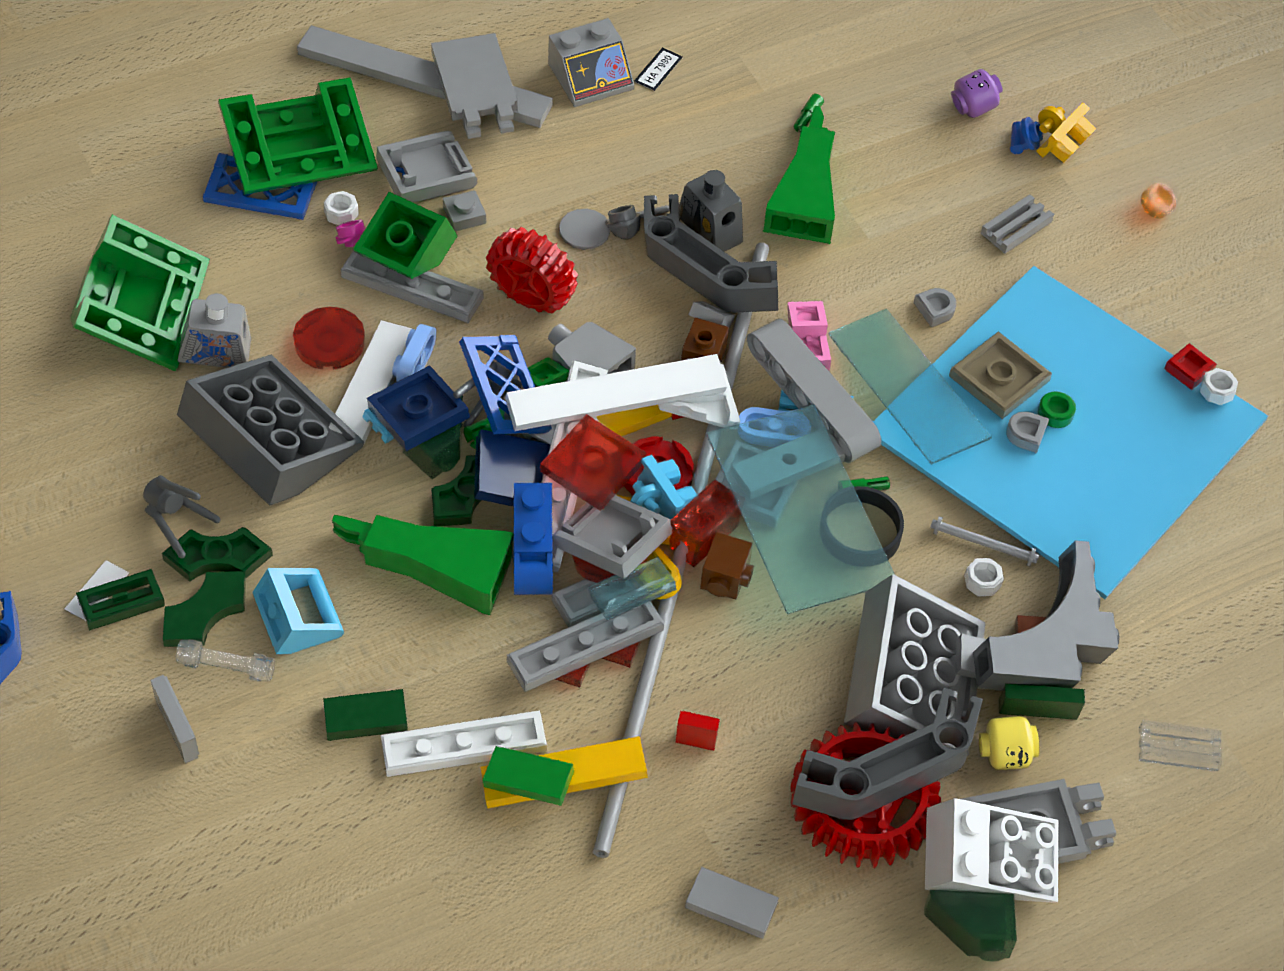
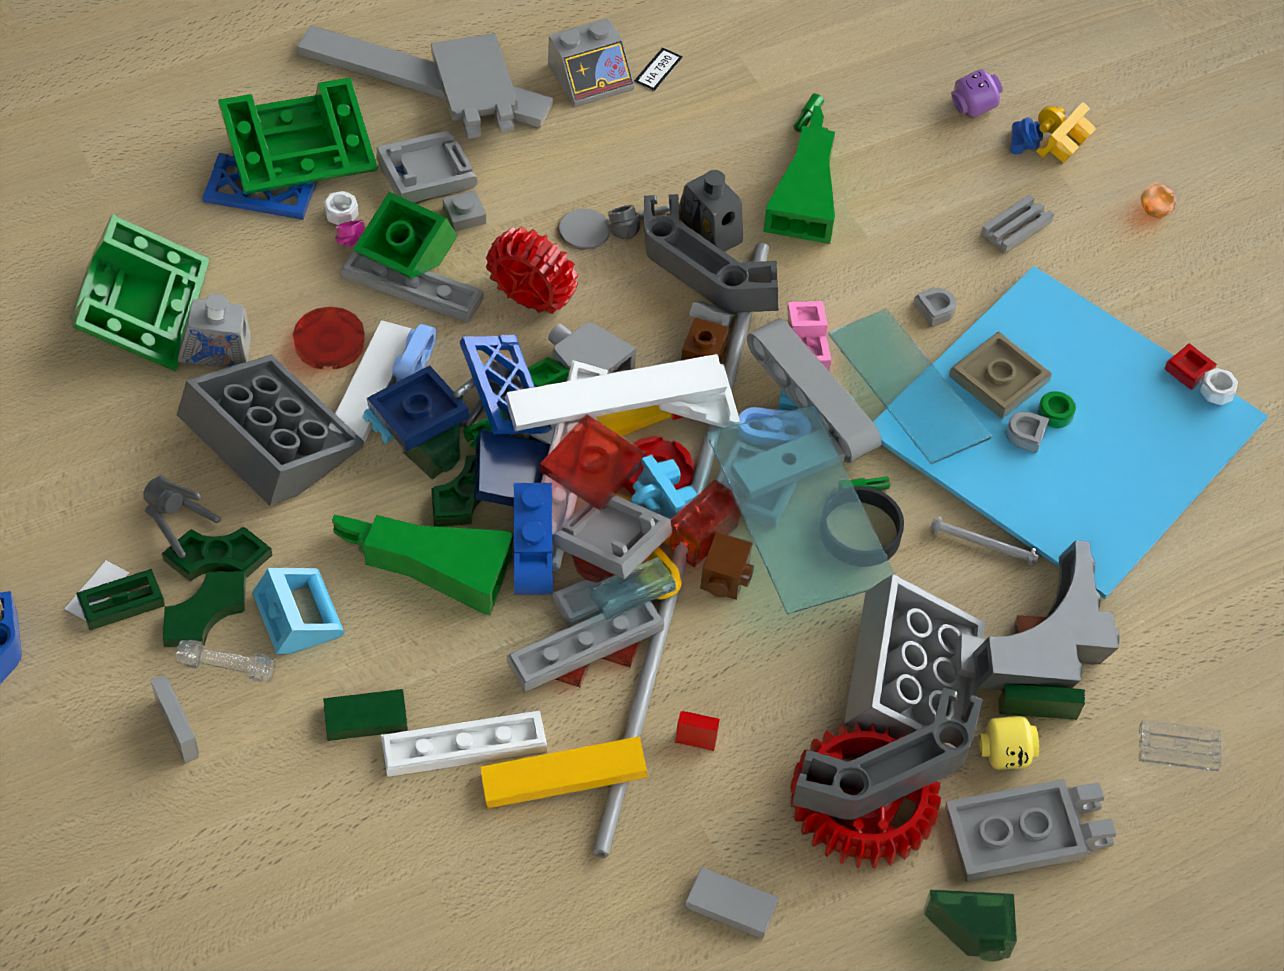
green tile [482,746,574,806] -> none
white slope [925,798,1058,903] -> none
white tile [965,558,1004,596] -> none

